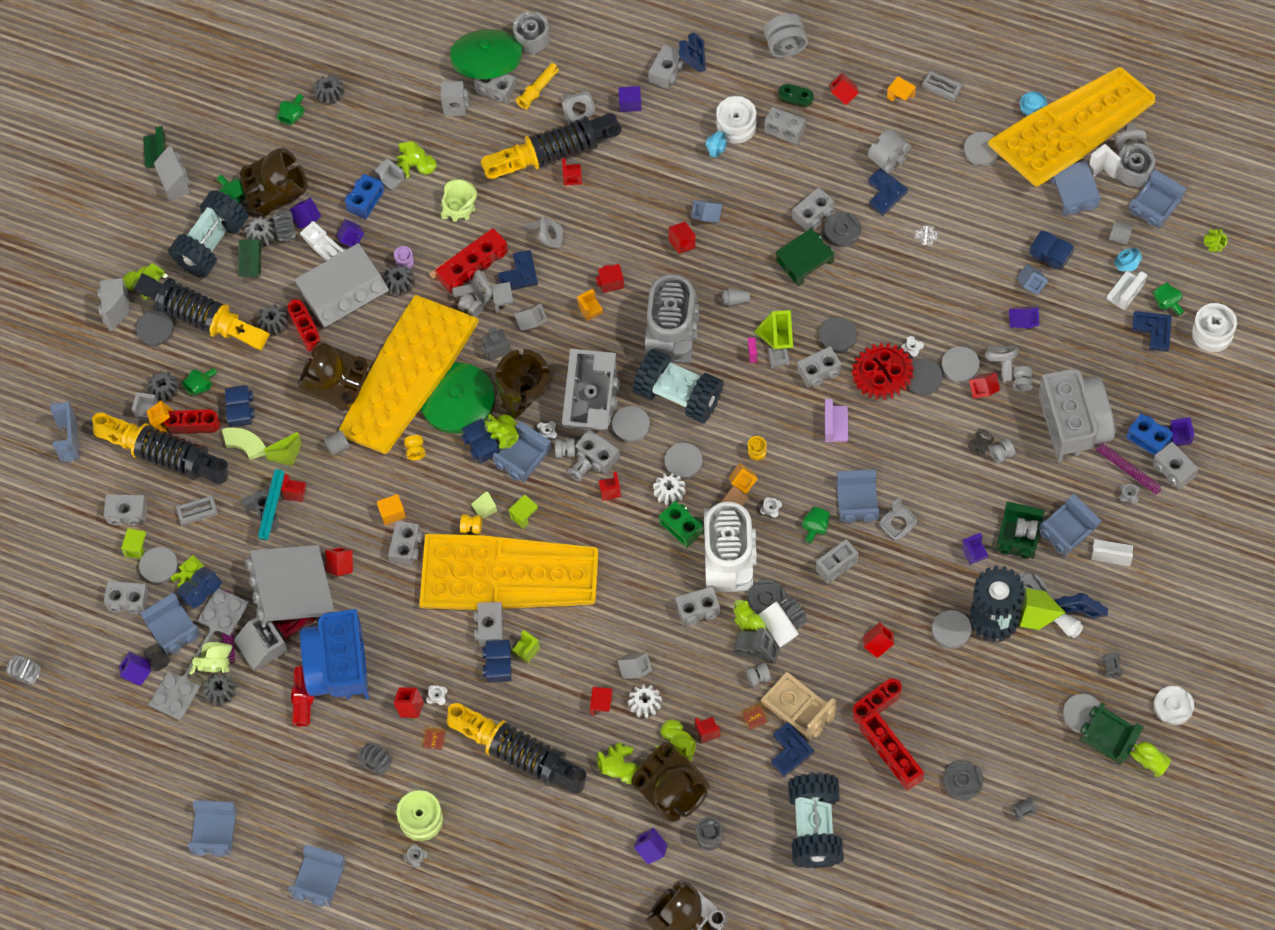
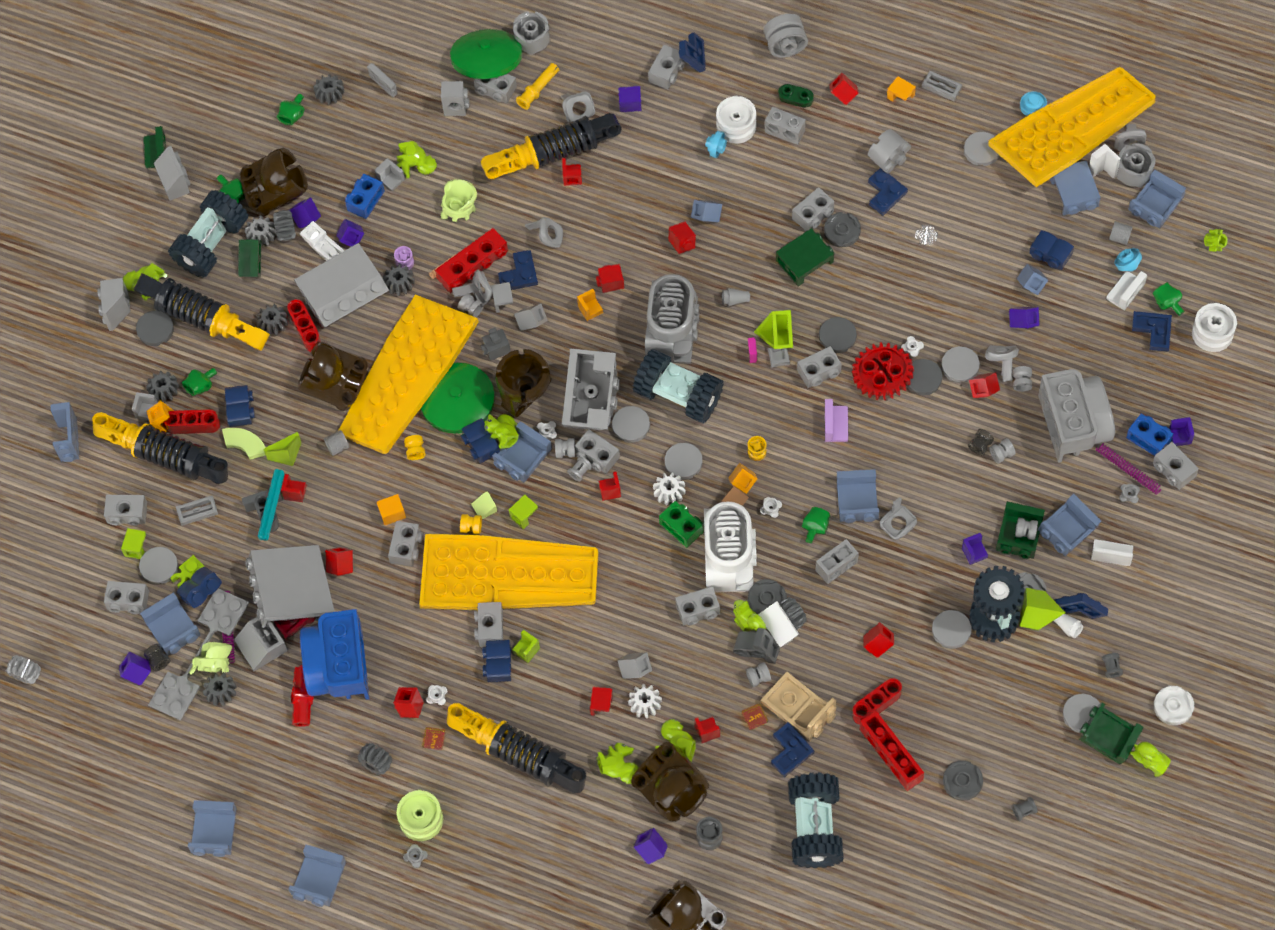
none -> light grey tile [367,63,397,98]

